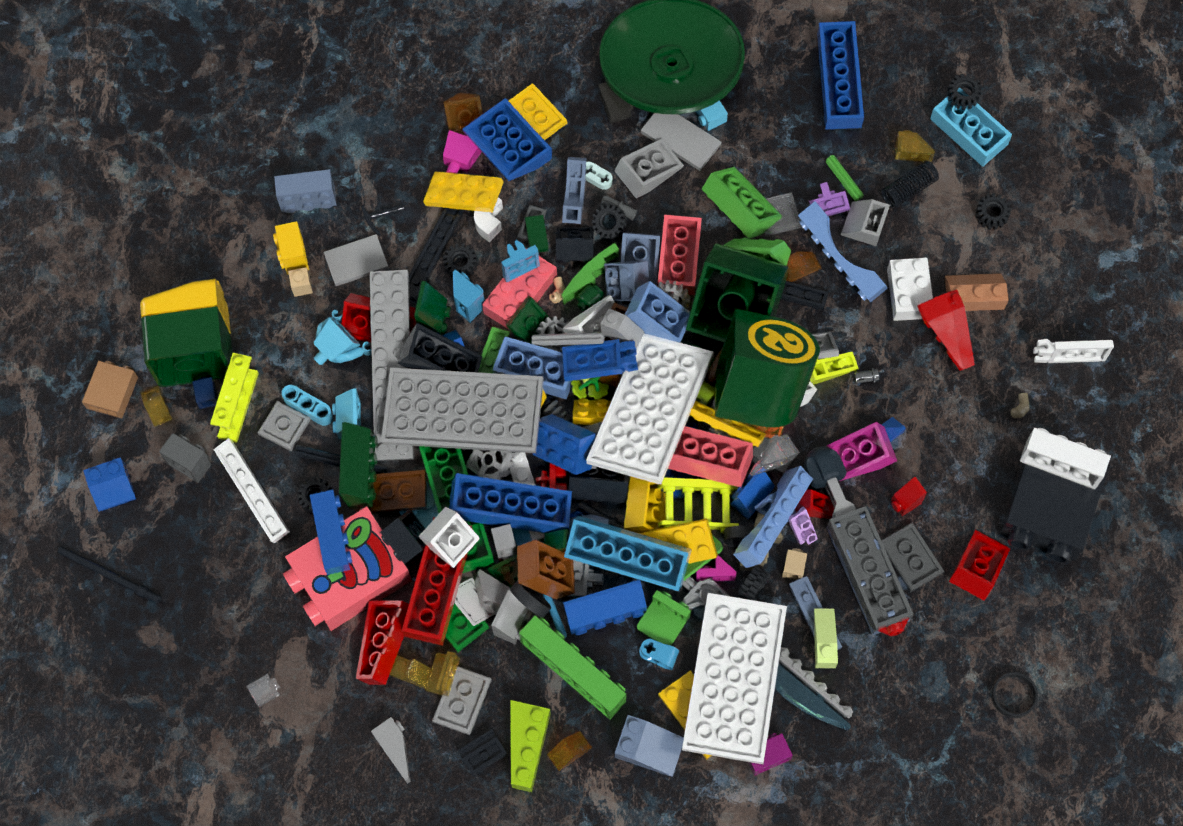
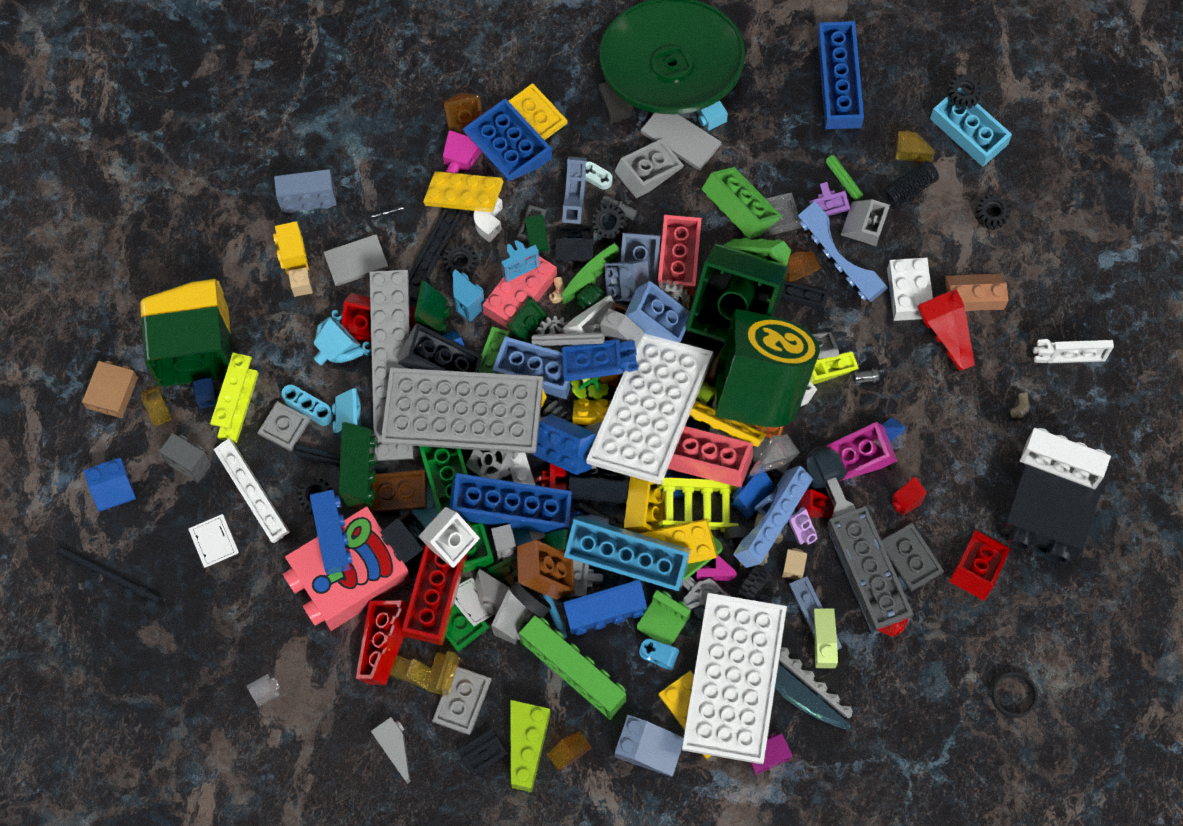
none -> white sticker [189,514,239,568]

